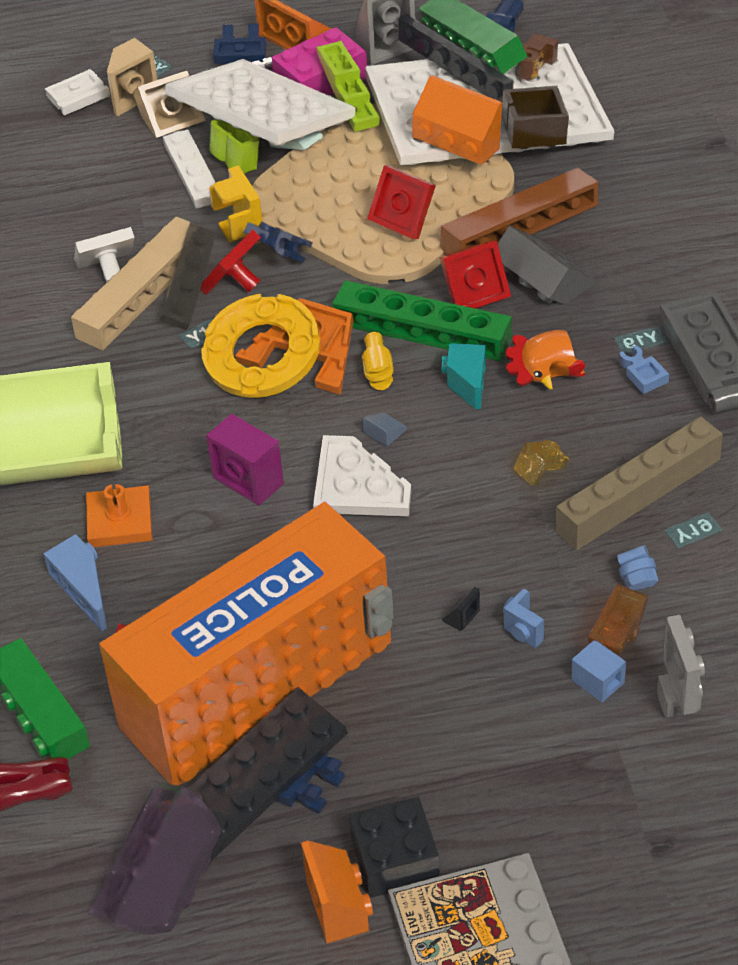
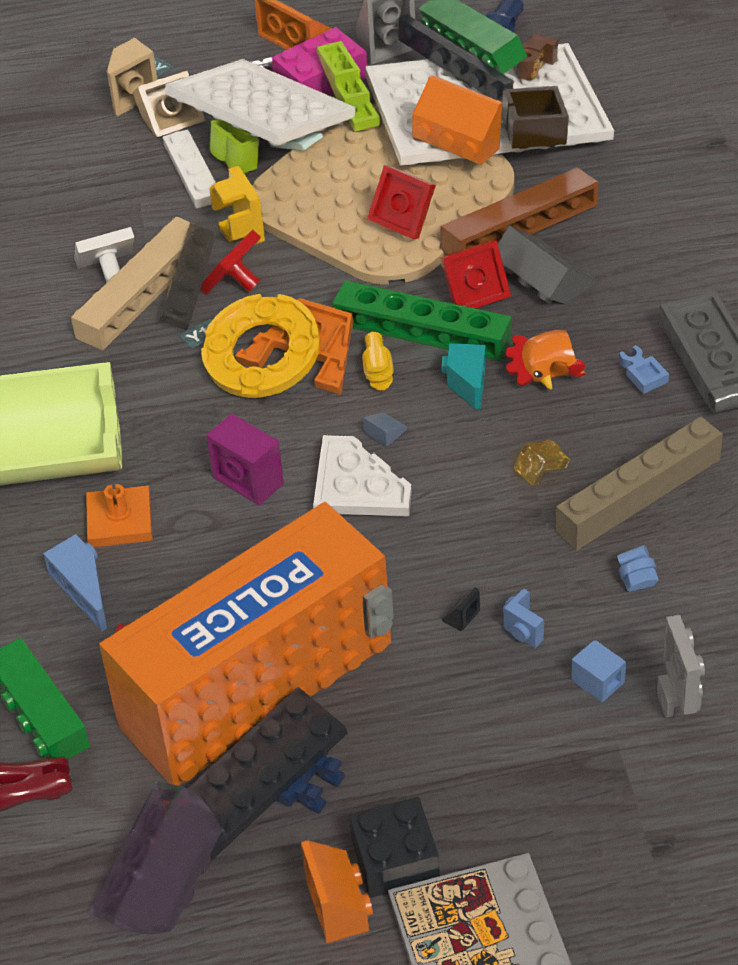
white plate [45,69,110,115] -> none
dark blue plate [213,24,267,64] -> none
dark blue plate [244,221,313,263] -> none
clear orange slope [588,584,648,656] -> none
clear light blue sticker [614,326,668,354] -> none
clear light blue sticker [665,512,723,548] -> none

